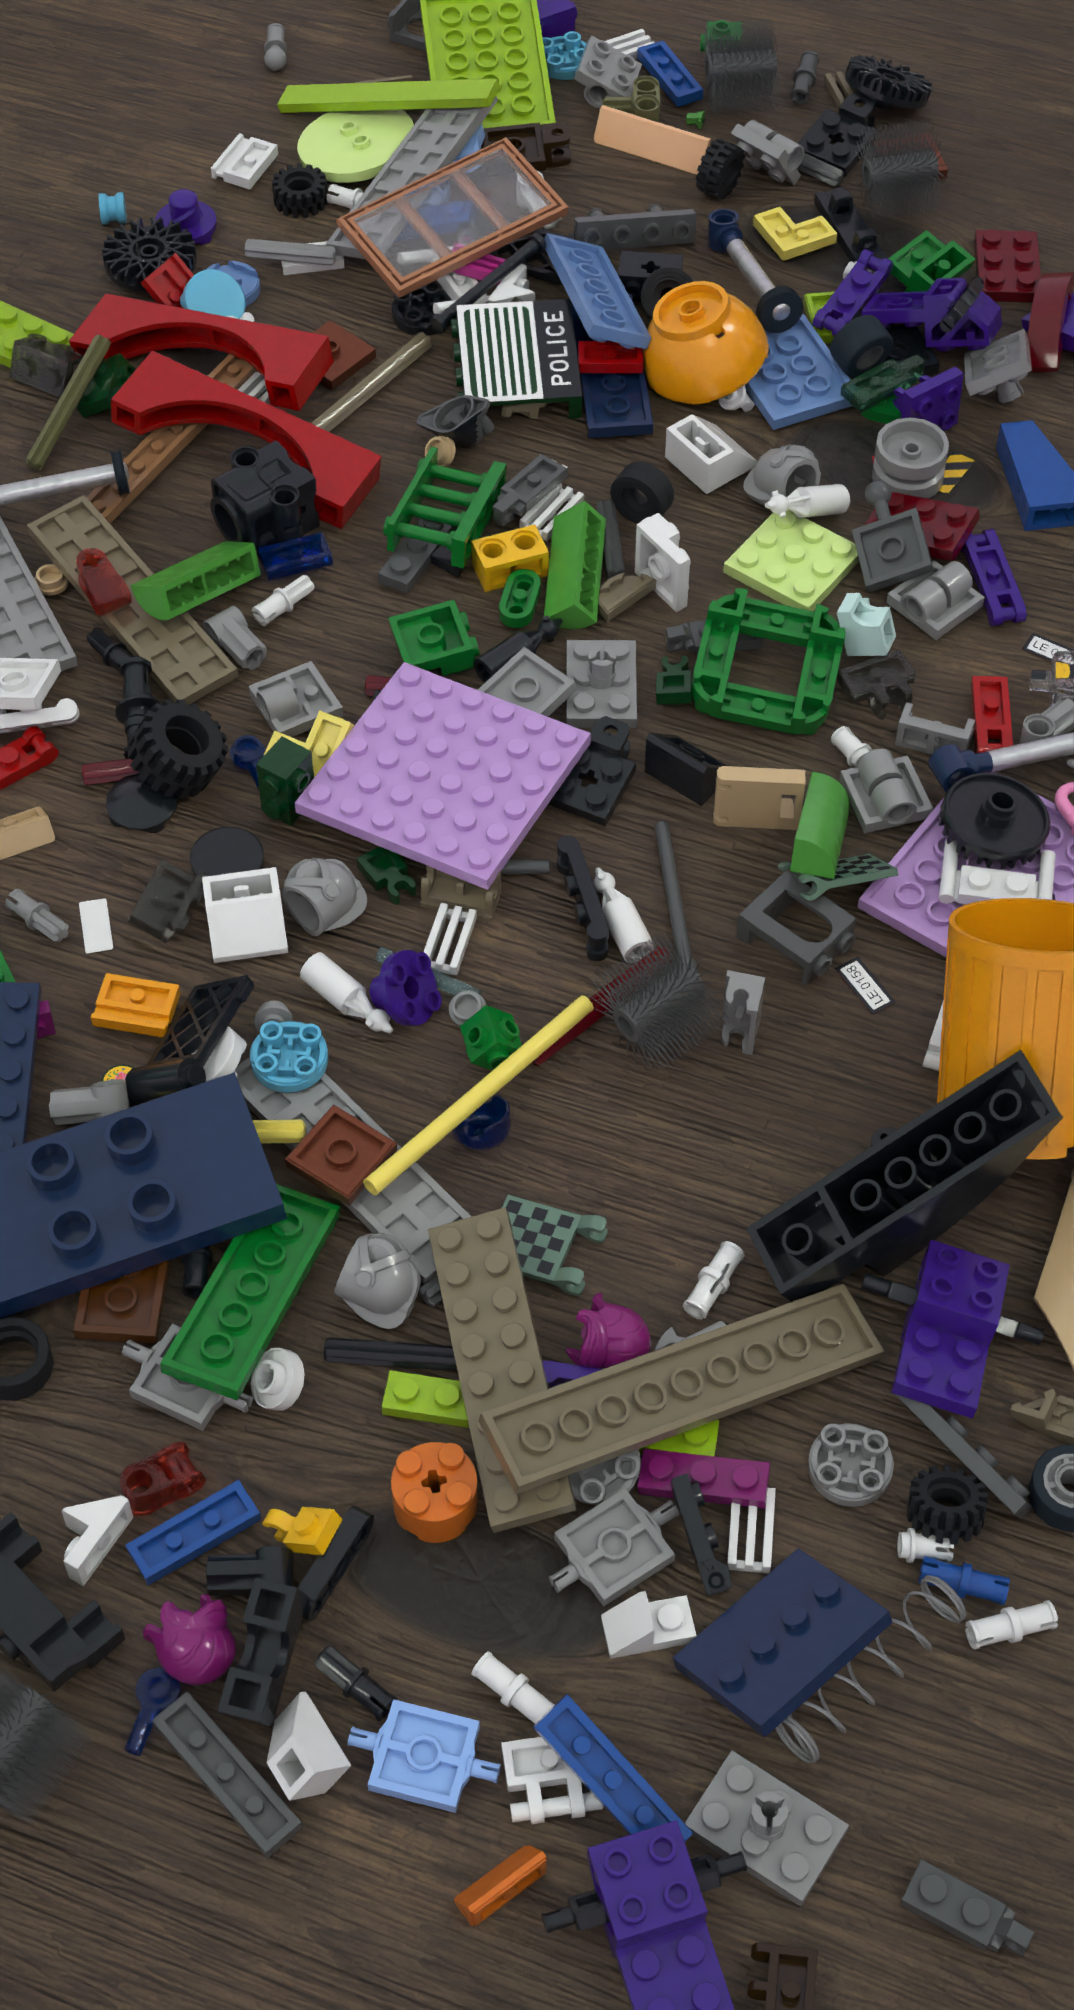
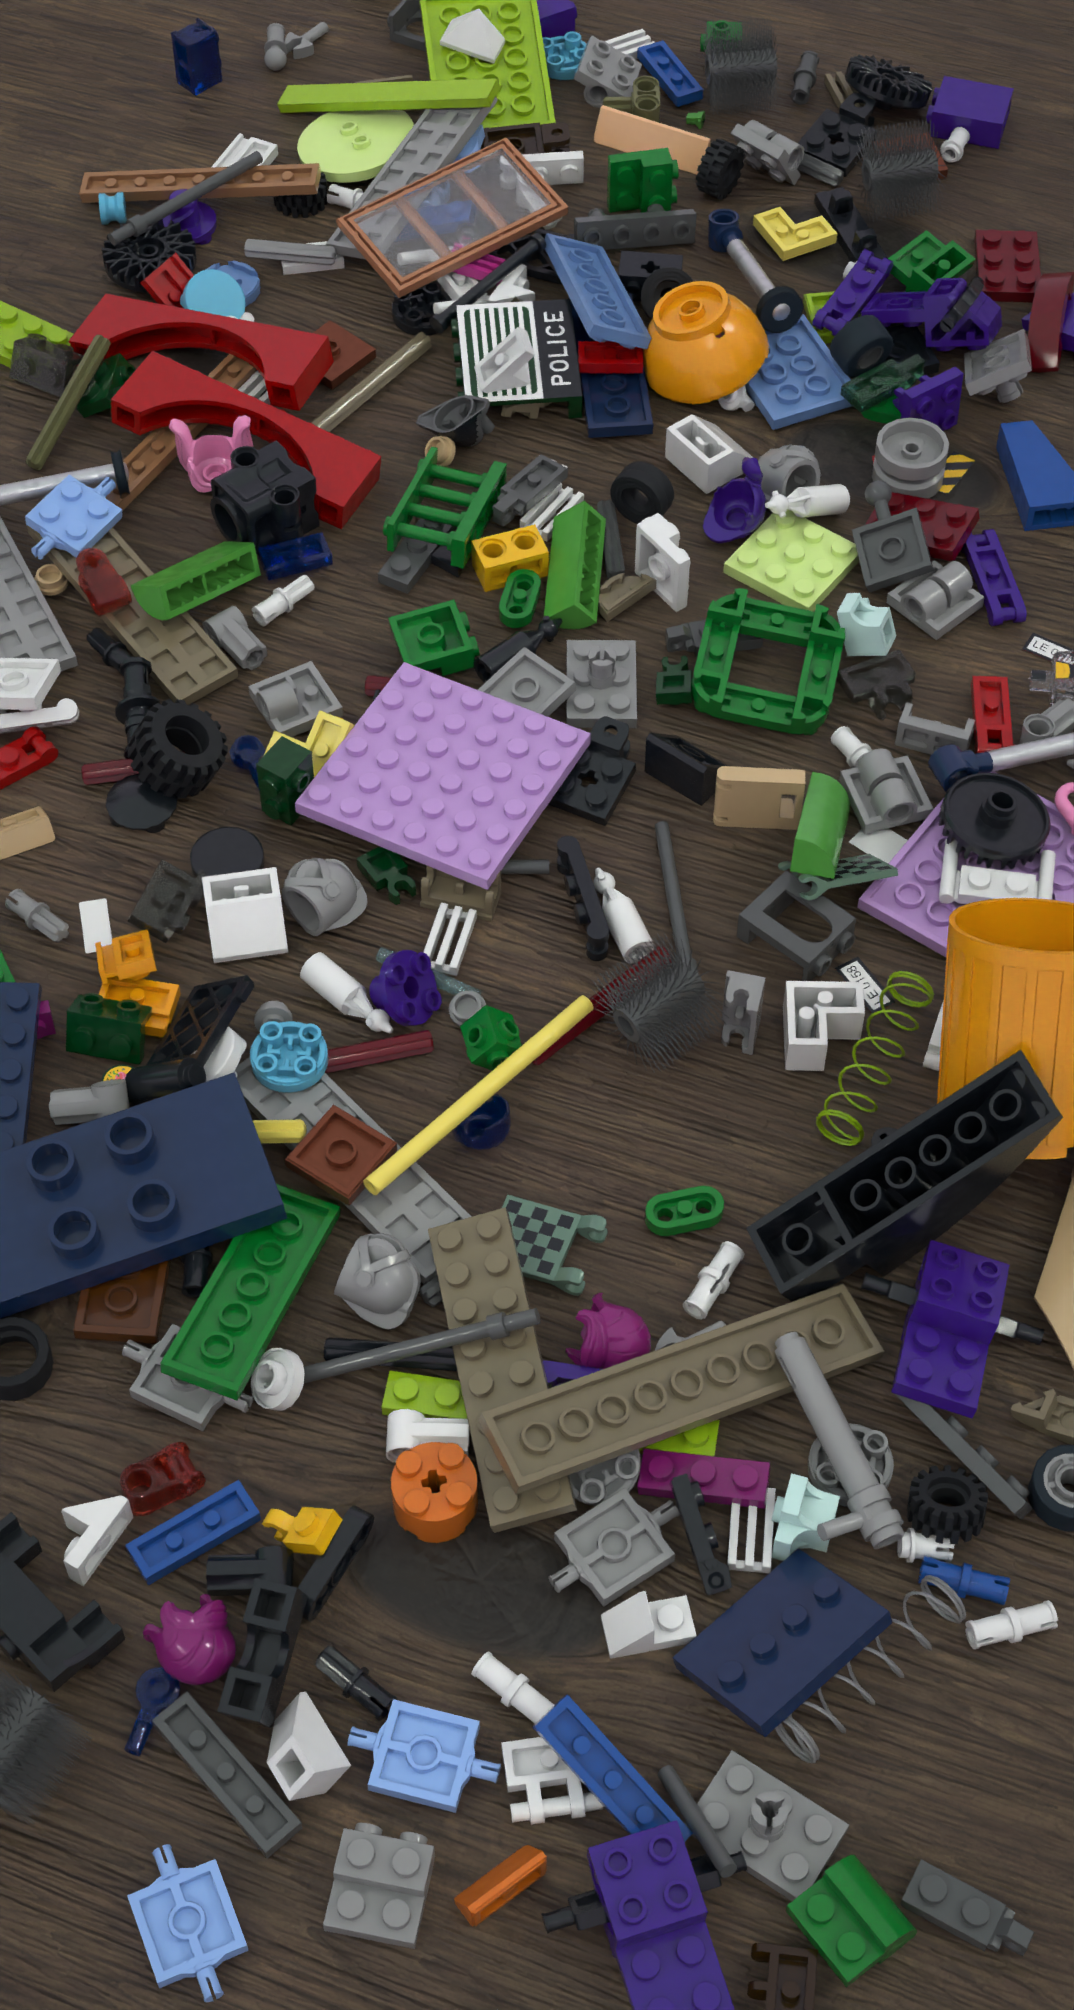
none -> light blue plate [25,475,122,560]
none -> dark green bracket [66,993,152,1064]
none -> medium nougat plate [79,163,321,203]
none -> light orange plate [95,929,157,985]
none -> dark grey bar [108,151,263,246]
none -> light blue plate [127,1844,249,2002]
none -> bright pink hair [169,415,253,493]
none -> clear blue hinge [171,18,222,96]
none -> light grey bar [284,22,329,59]
none -> dark grey bar [304,1308,541,1383]
none -> light grey plate [323,1823,435,1949]
none -> dark red axle [325,1030,434,1073]
none -> white piece [386,1409,470,1463]
none -> white slope [440,9,505,64]
none -> white slope [474,327,535,393]
none -> white plate [500,151,584,192]
none -> green plate [607,148,679,213]
none -> green plate [645,1186,724,1236]
none -> dark grey bar [658,1765,737,1878]
none -> dark purple piece [703,457,766,544]
none -> light aqua brick [771,1473,840,1561]
none -> light grey cylinder [775,1332,905,1549]
none -> white brick [783,981,865,1071]
none -> green brick [786,1854,917,1988]
none -> lime piece [816,971,934,1146]
none -> white sticker [849,828,908,863]
none -> dark purple brick [926,76,1014,149]
none -> white pin [940,127,970,163]

